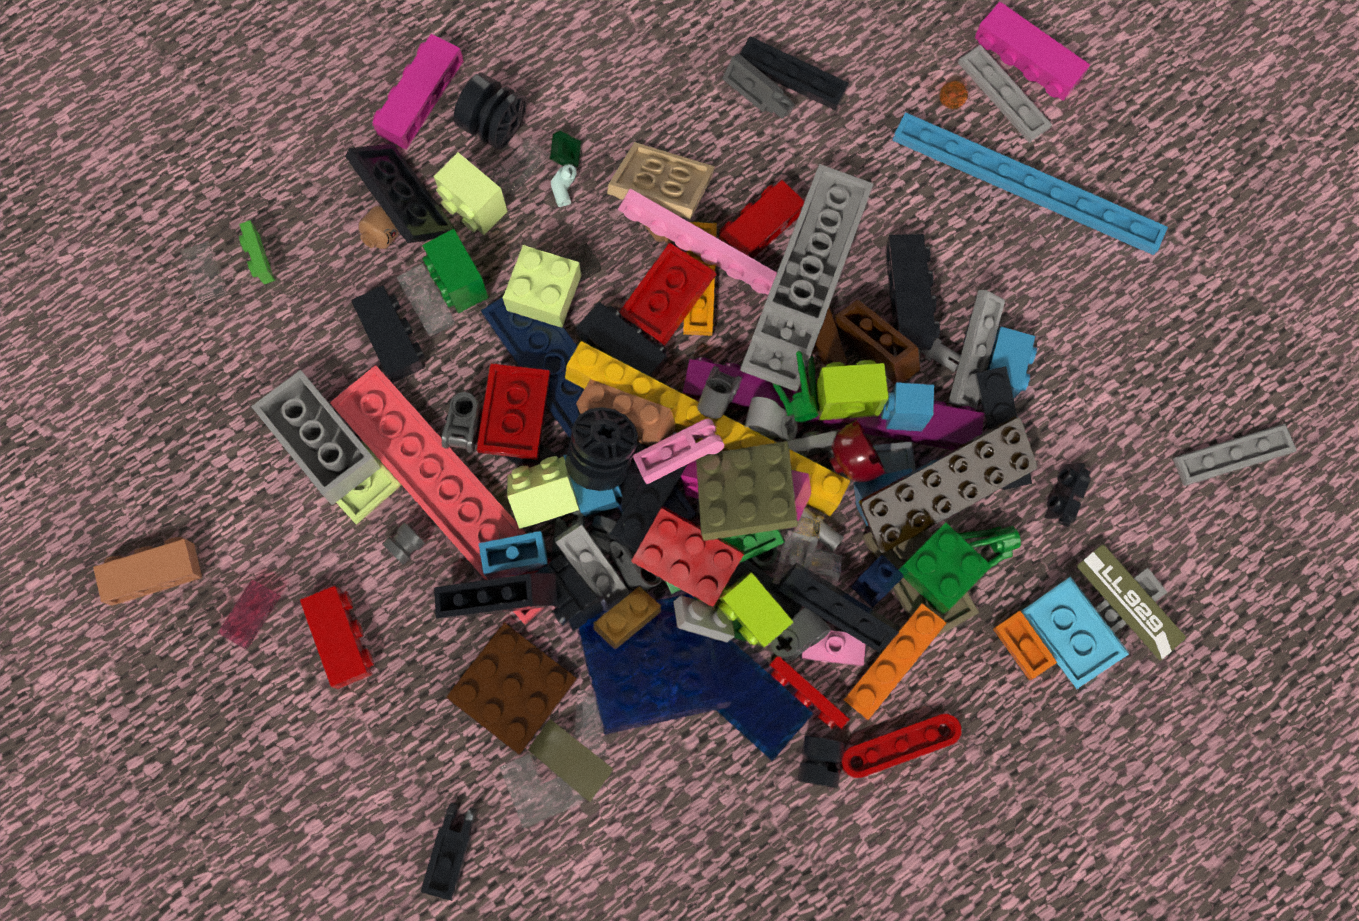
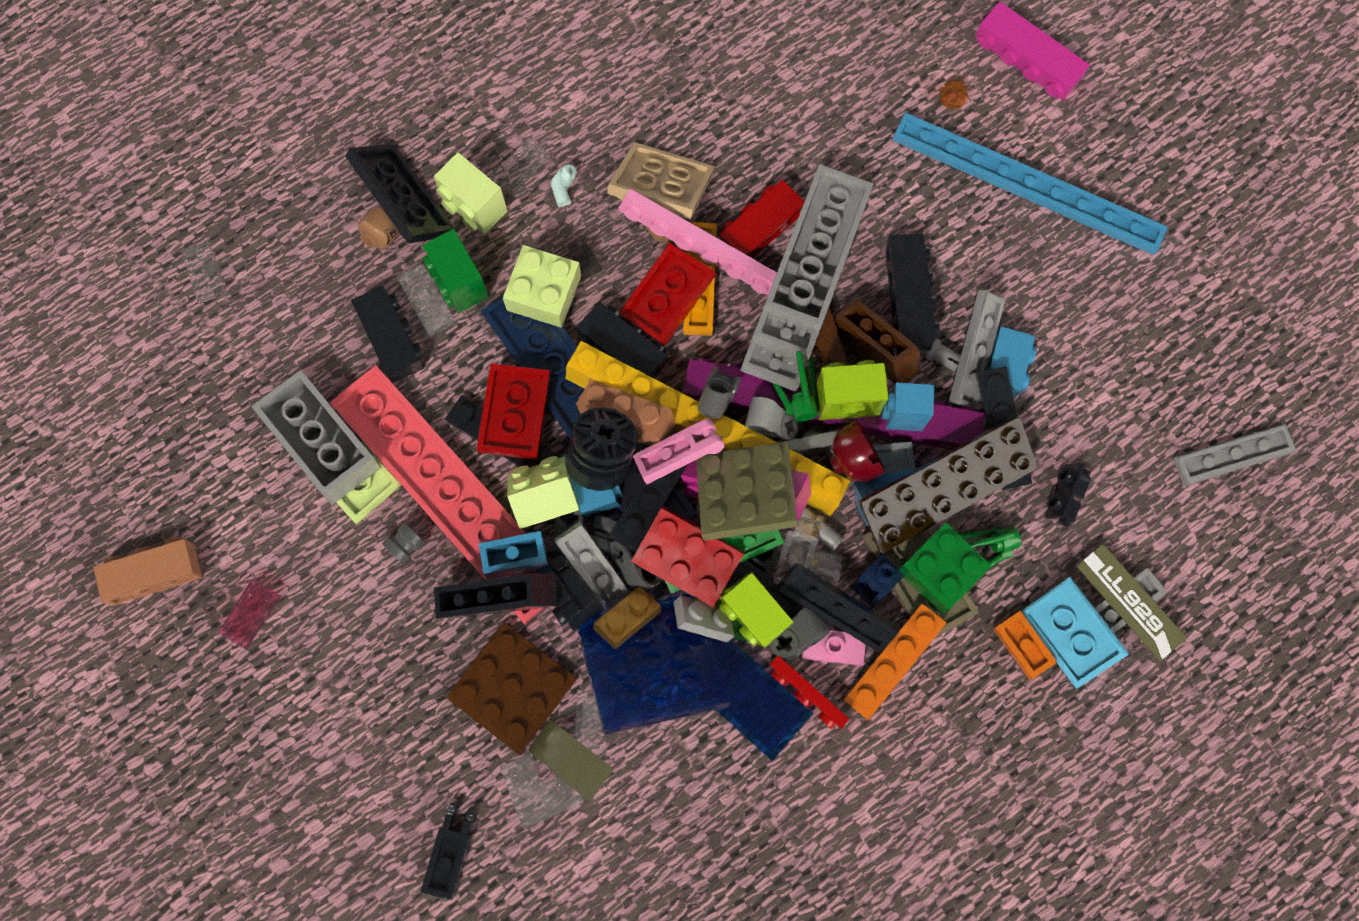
bright green plate [239,220,275,284] -> none
red brick [300,586,374,689] -> none
dark pink brick [372,34,464,150] -> none
dark grey piece [442,392,482,453] -> none
black wheel [453,72,527,150] -> none
dark green plate [550,130,581,168] -> none
dark grey hinge [723,53,795,119] -> none
black plate [739,36,849,111] -> none
black wheel [797,736,845,788] -> none
red plate [840,714,962,778] -> none
light grey tile [958,44,1052,143] -> none

